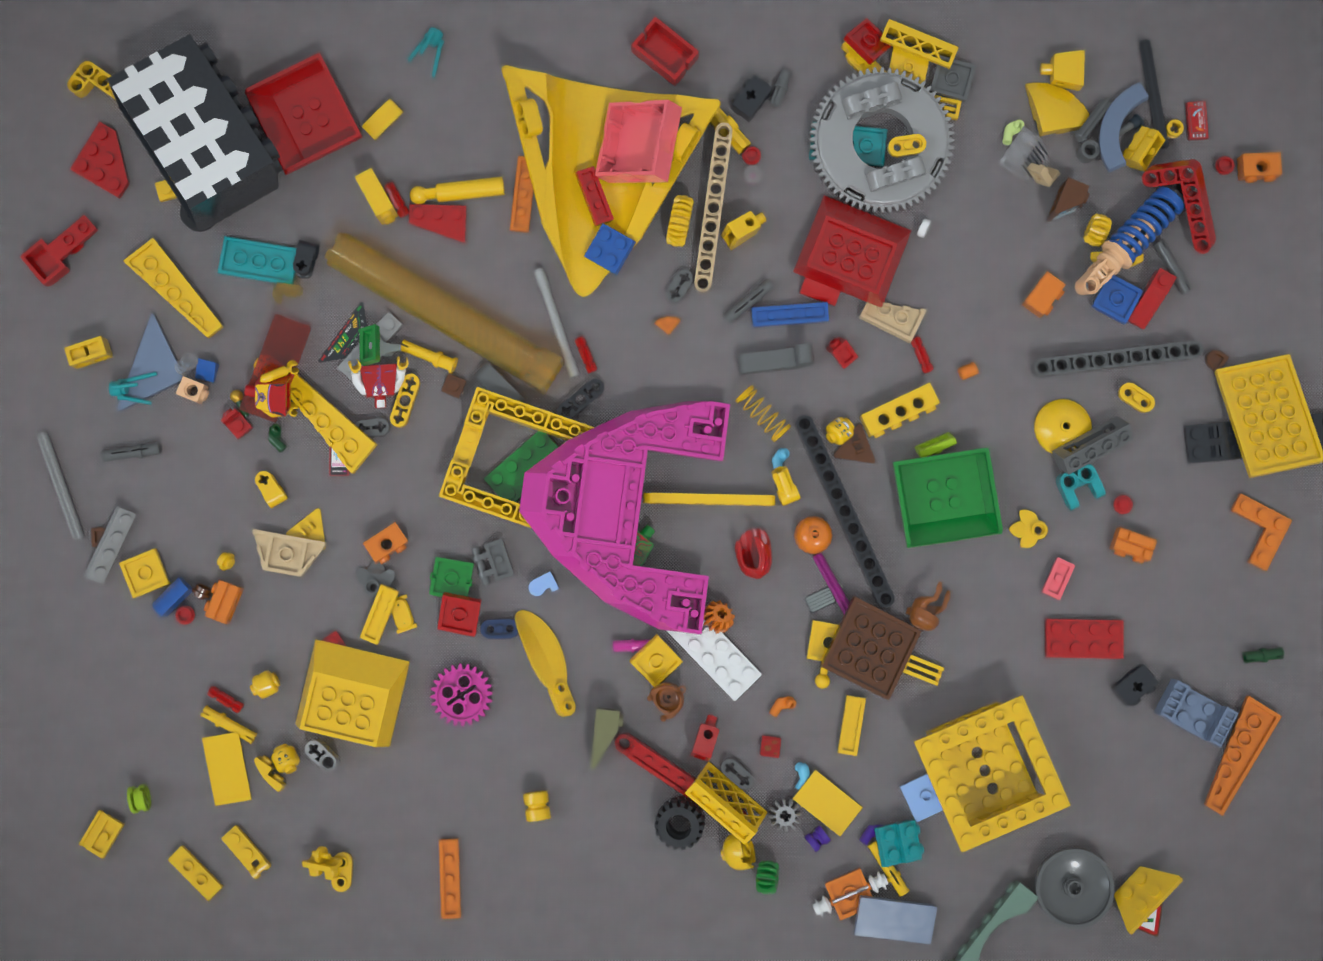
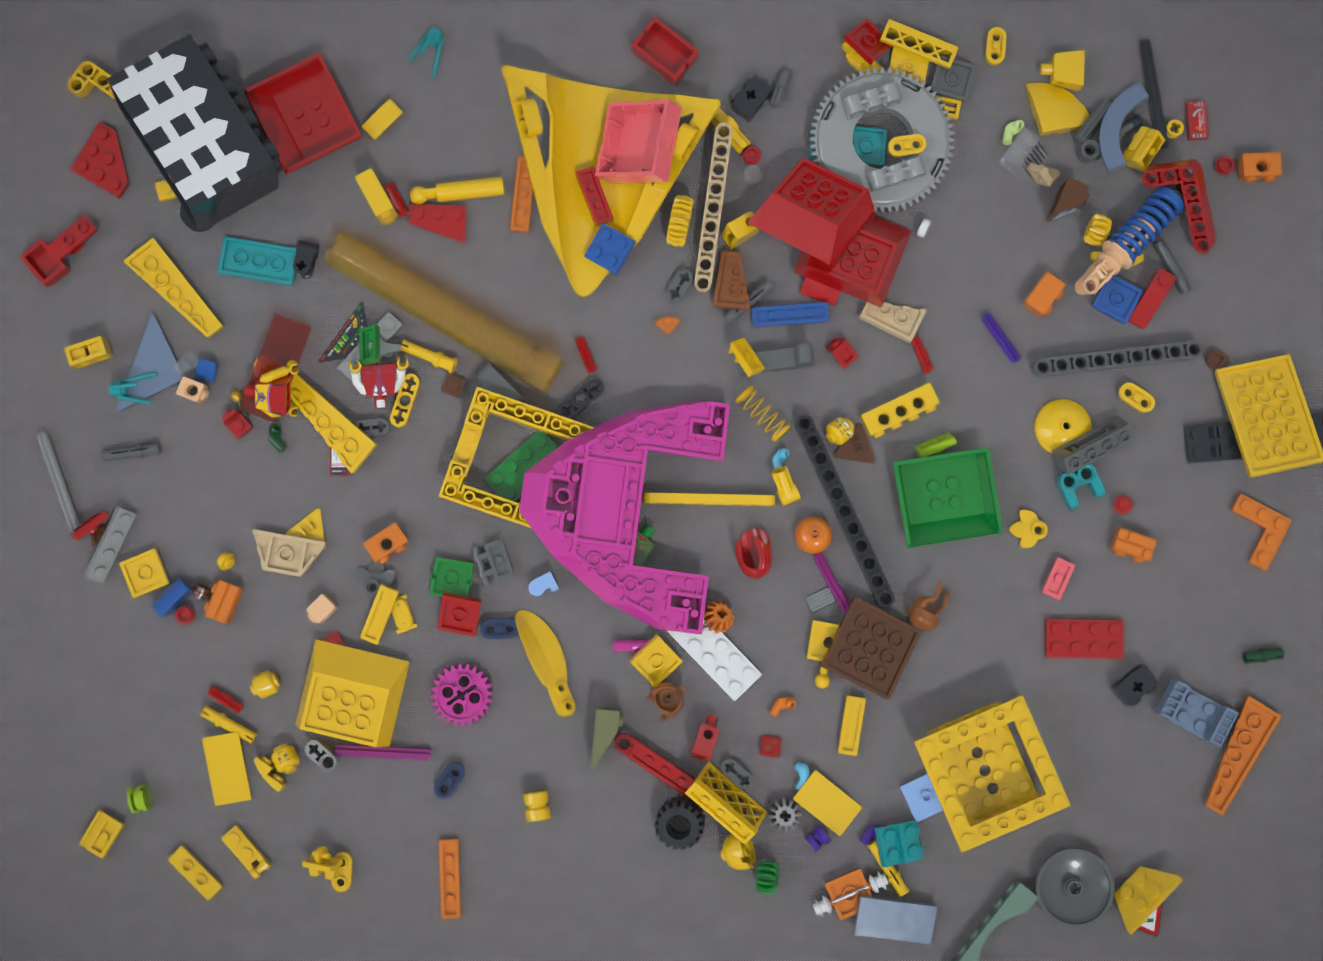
yellow piece [255,471,288,509] -> none
clear yellow bracket [272,282,303,304] -> none
light grey piece [533,268,580,379] -> none
yellow tile [903,655,944,686] -> none
orange hinge [957,362,979,381] -> none
none -> red plate [69,511,109,541]
none -> light nougat brick [306,594,339,624]
none -> magenta axle [334,744,431,760]
none -> dark blue plate [434,763,465,799]
none -> dark orange wing [713,251,751,311]
none -> yellow plate [728,337,765,377]
none -> red piece [748,157,875,267]
none -> dark purple axle [981,313,1021,363]
none -> yellow plate [985,27,1007,66]

